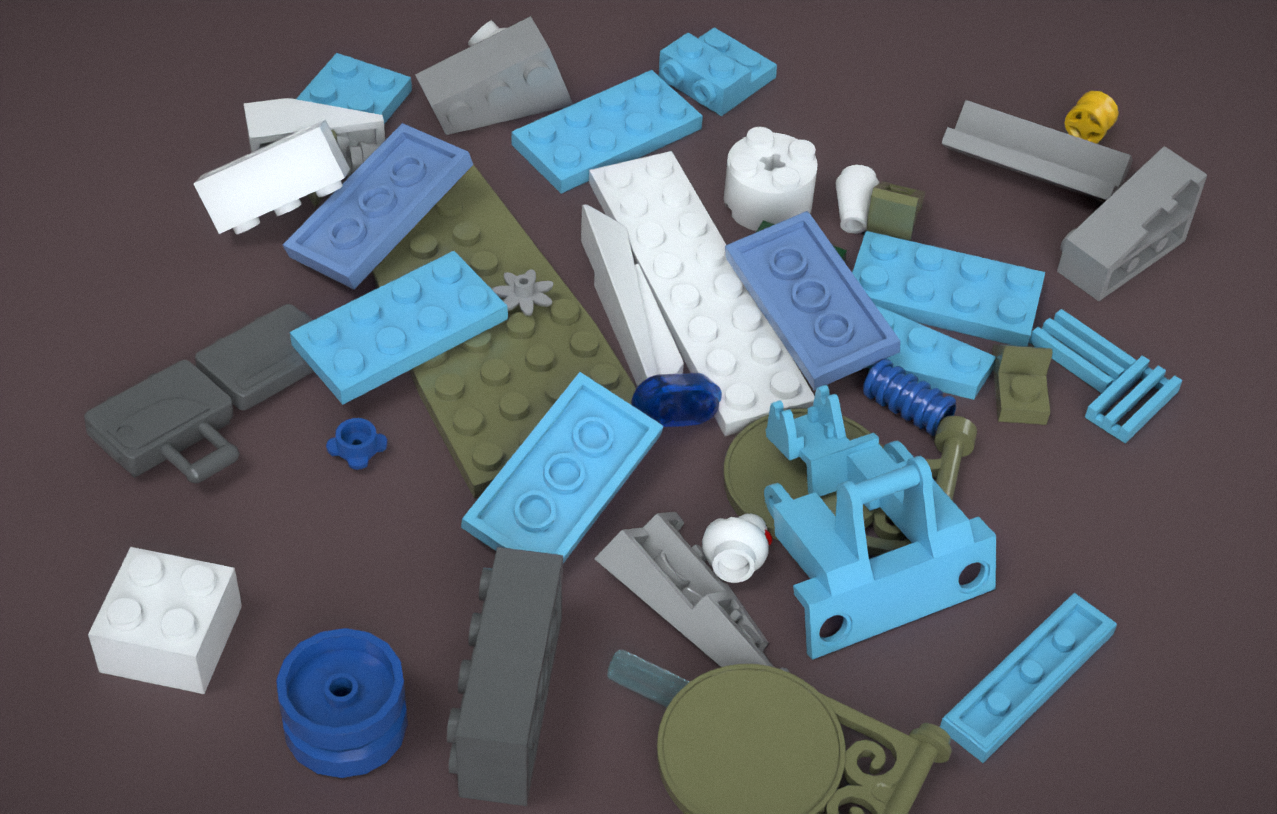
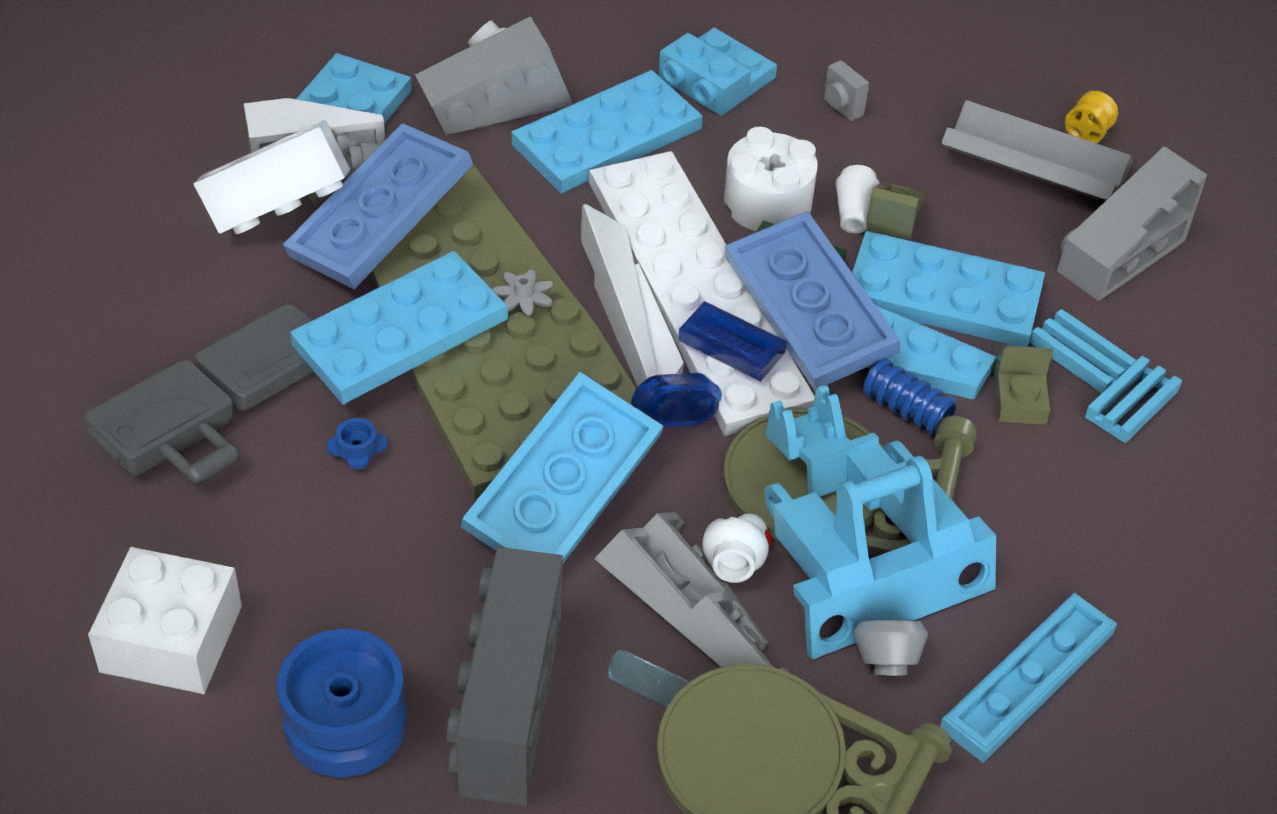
none -> clear blue tile [678,301,787,382]
none -> light grey plate [824,60,869,122]
none -> light grey cone [853,620,928,676]

